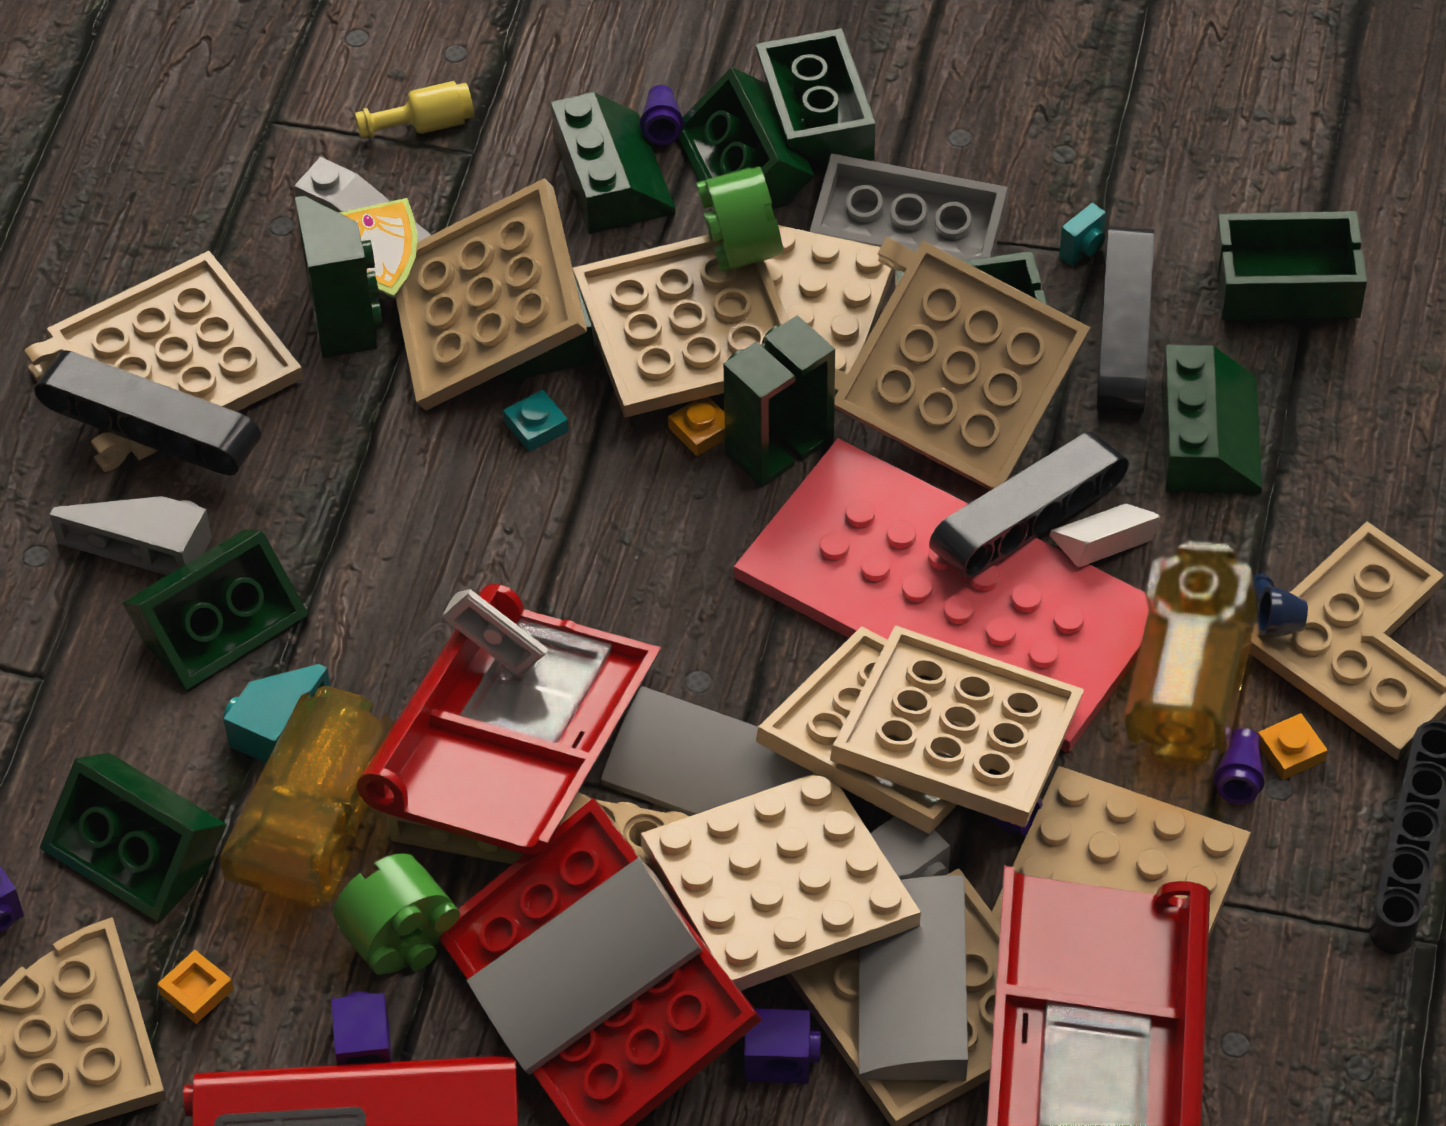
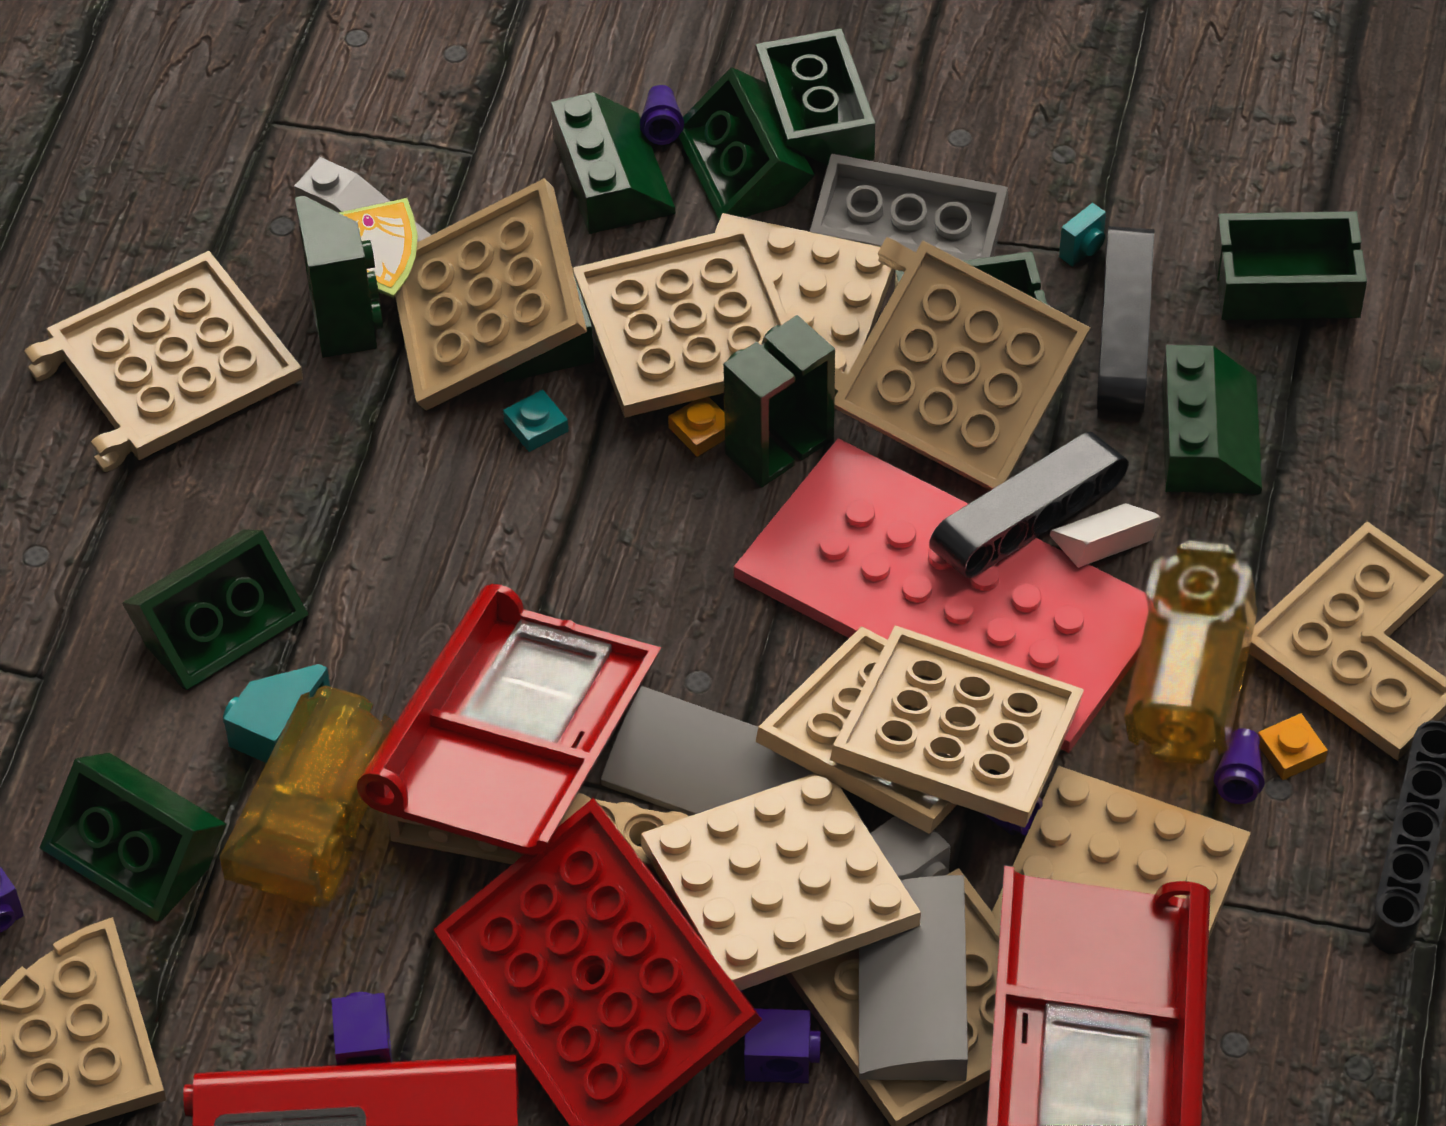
beam [34,350,261,476] -> none
light grey slope [50,496,212,575] -> none
light orange plate [157,950,234,1024] -> none
bright green brick [333,854,460,975] -> none
light yellow piece [355,81,474,139] -> none
white slope [442,589,548,677] -> none
light grey slope [467,857,703,1075] -> none
bright green brick [696,166,784,272] -> none
dark blue bar [1248,574,1308,637] -> none

